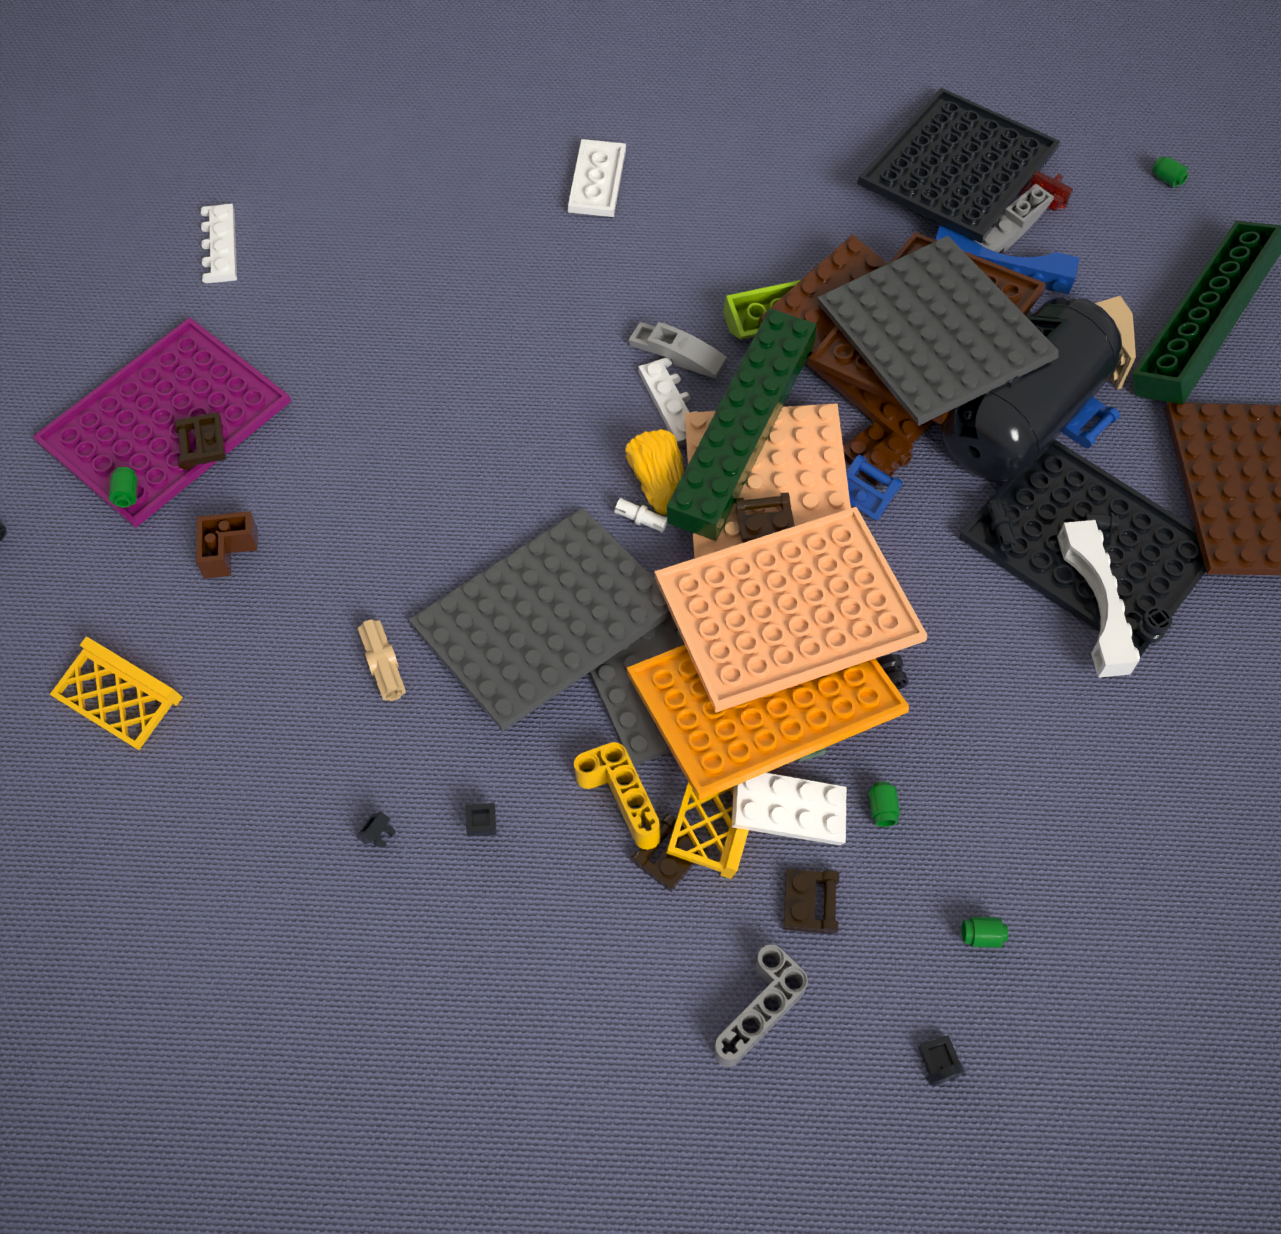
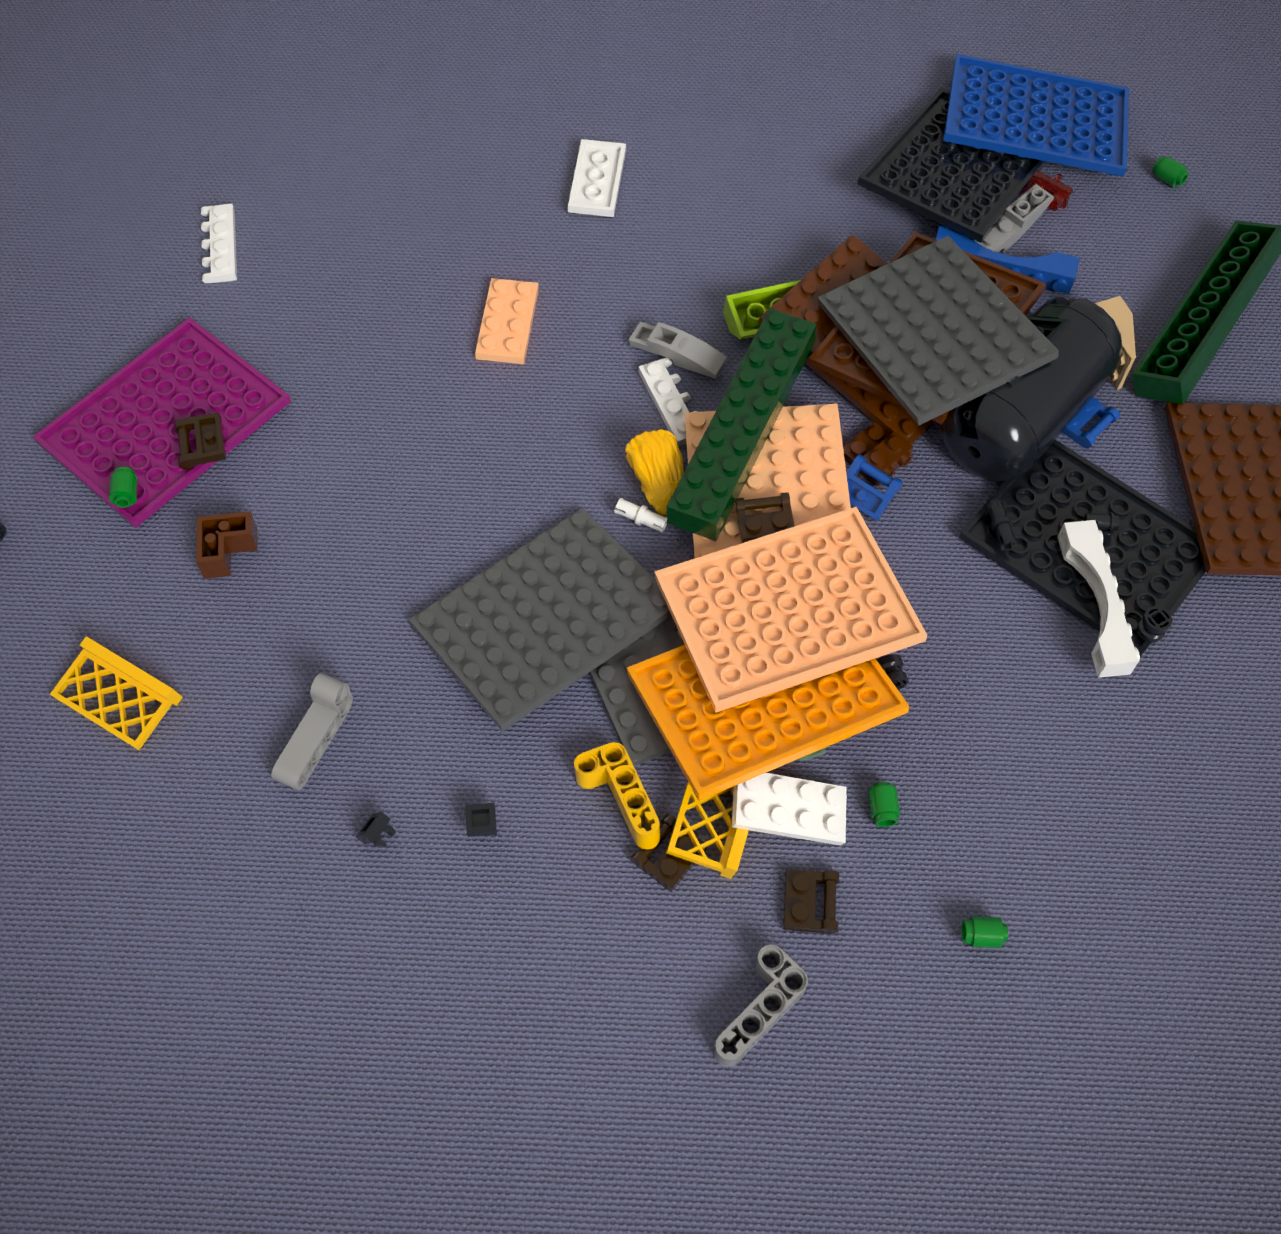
tan piece [358,619,406,701] -> none
black tile [918,1035,965,1085] -> none
none -> light grey beam [271,673,353,791]
none -> light nougat plate [475,278,539,364]
none -> blue plate [943,54,1129,177]

